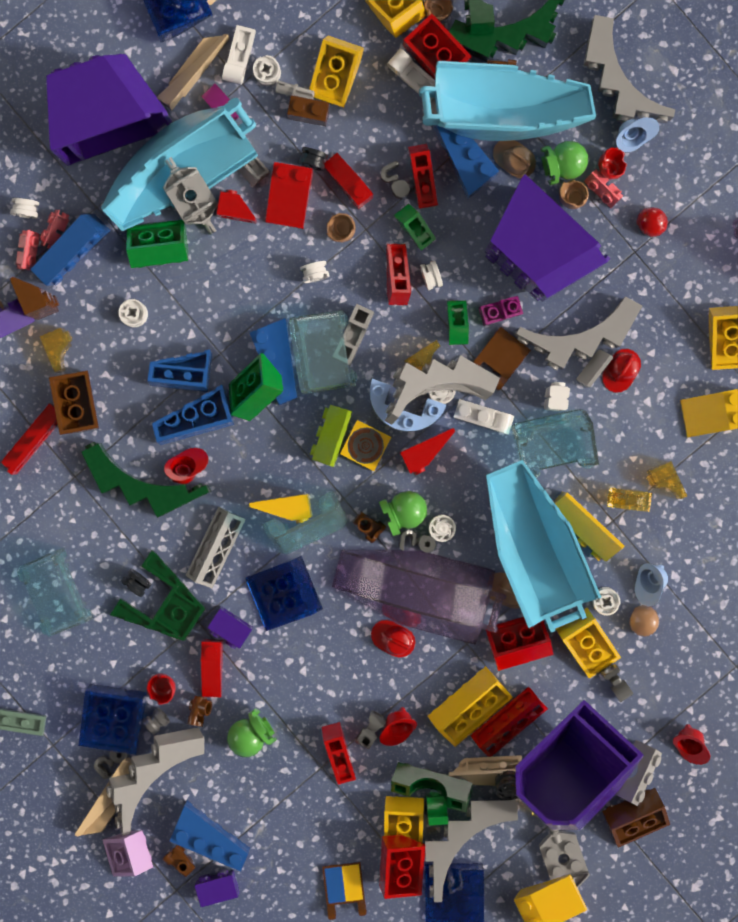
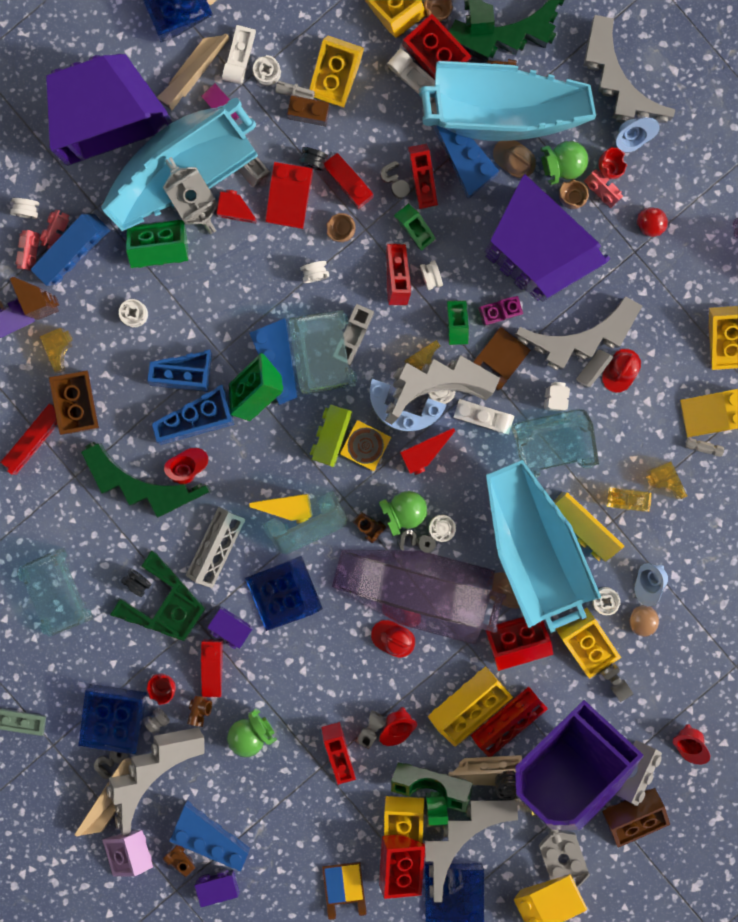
none -> light grey axle [686,438,724,457]

